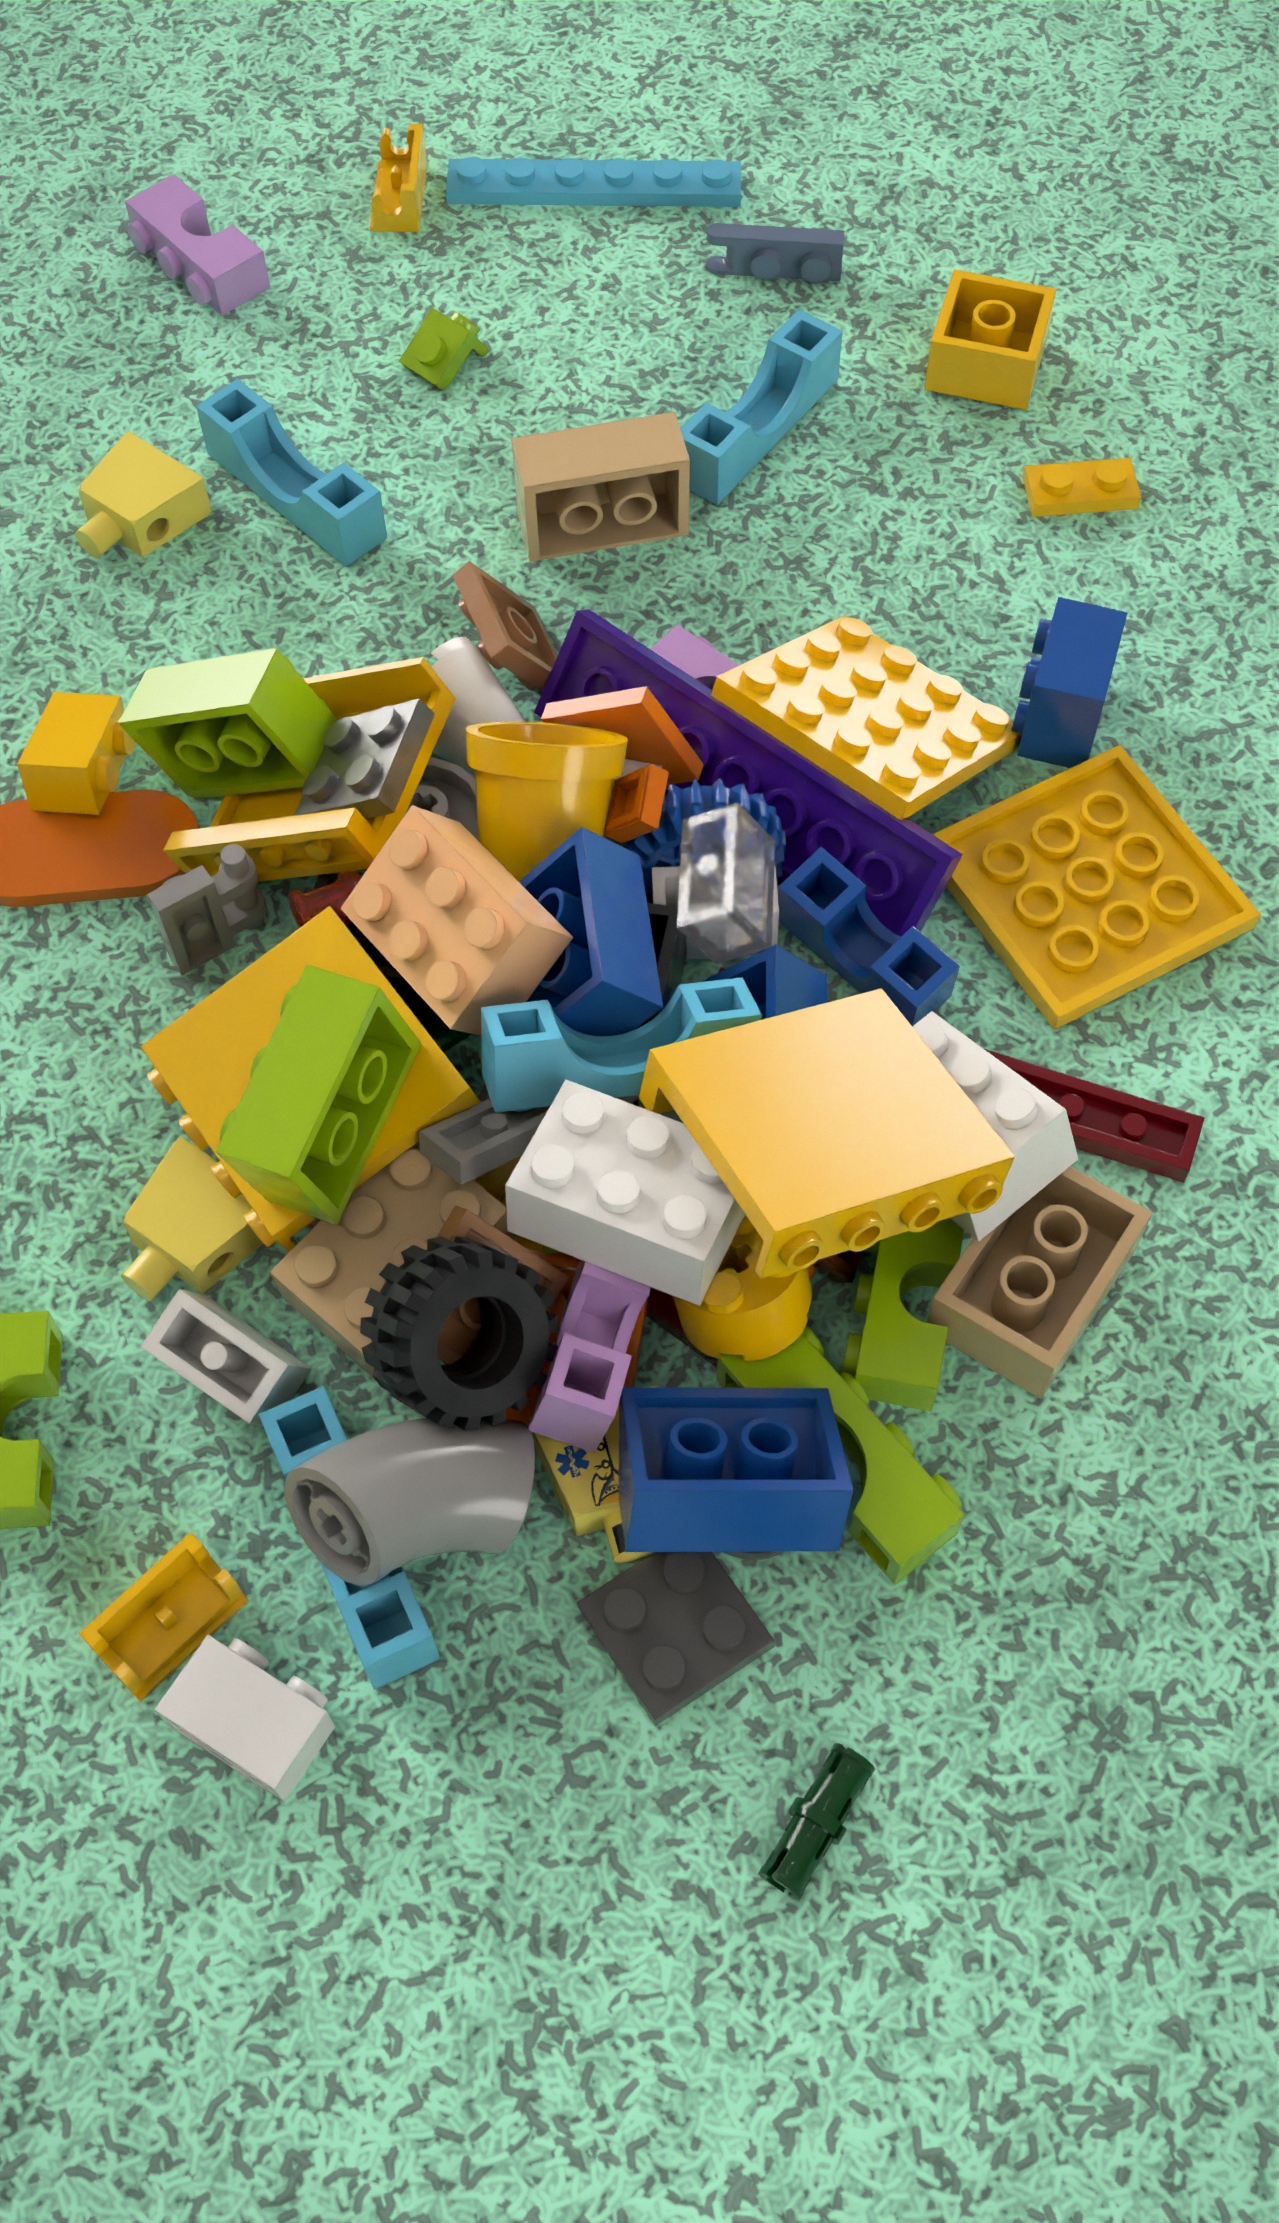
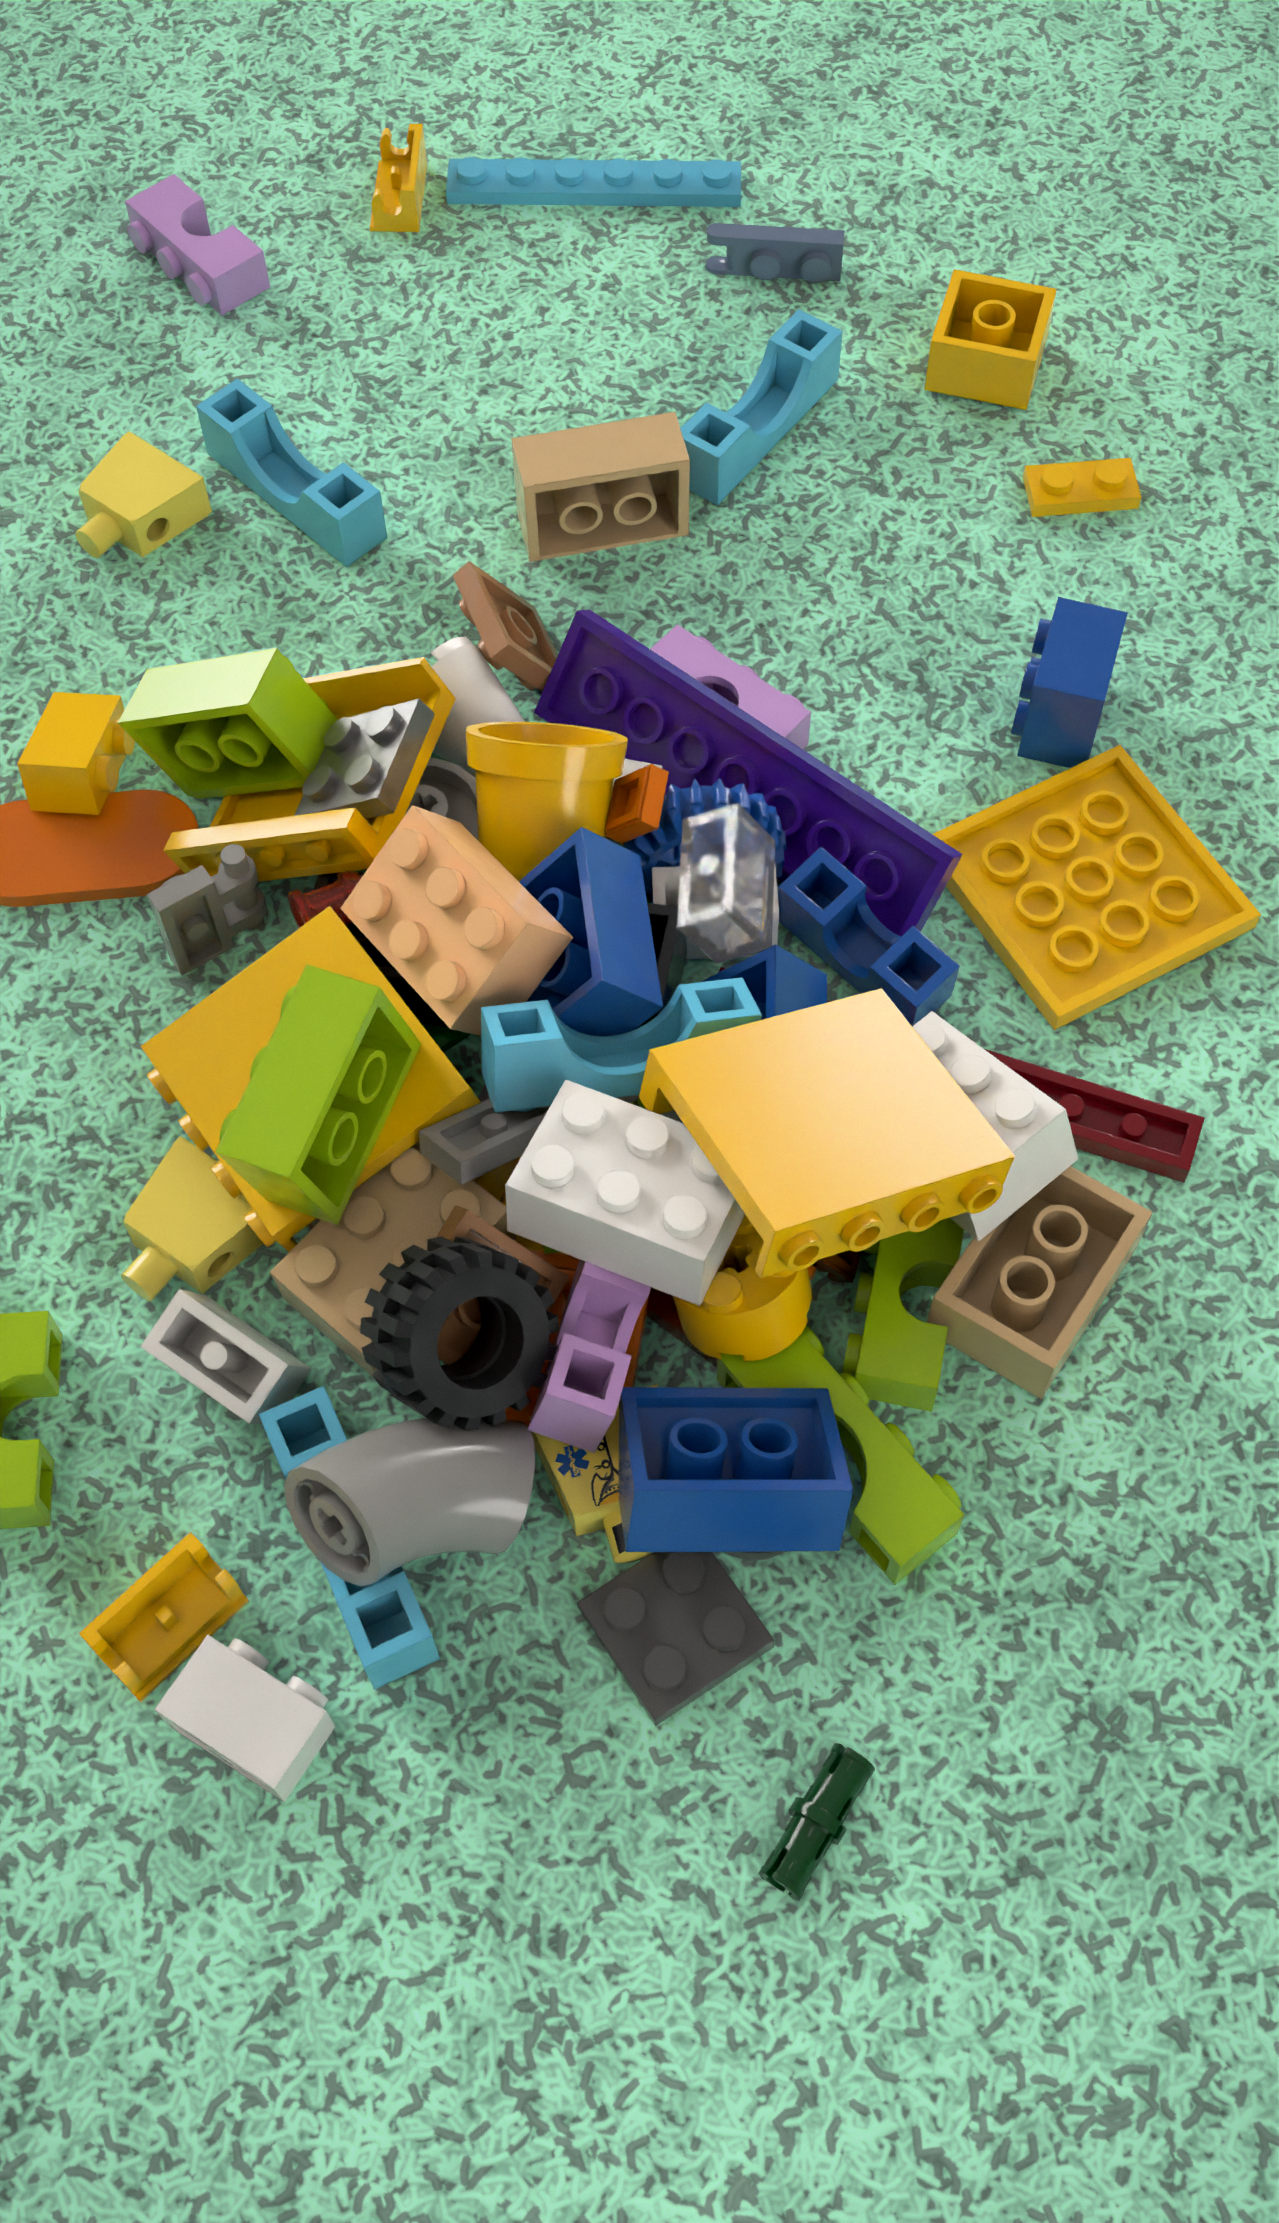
lime bracket [399,307,489,390] -> none
orange tile [541,686,704,785] -> none
yellow plate [711,615,1022,820] -> none

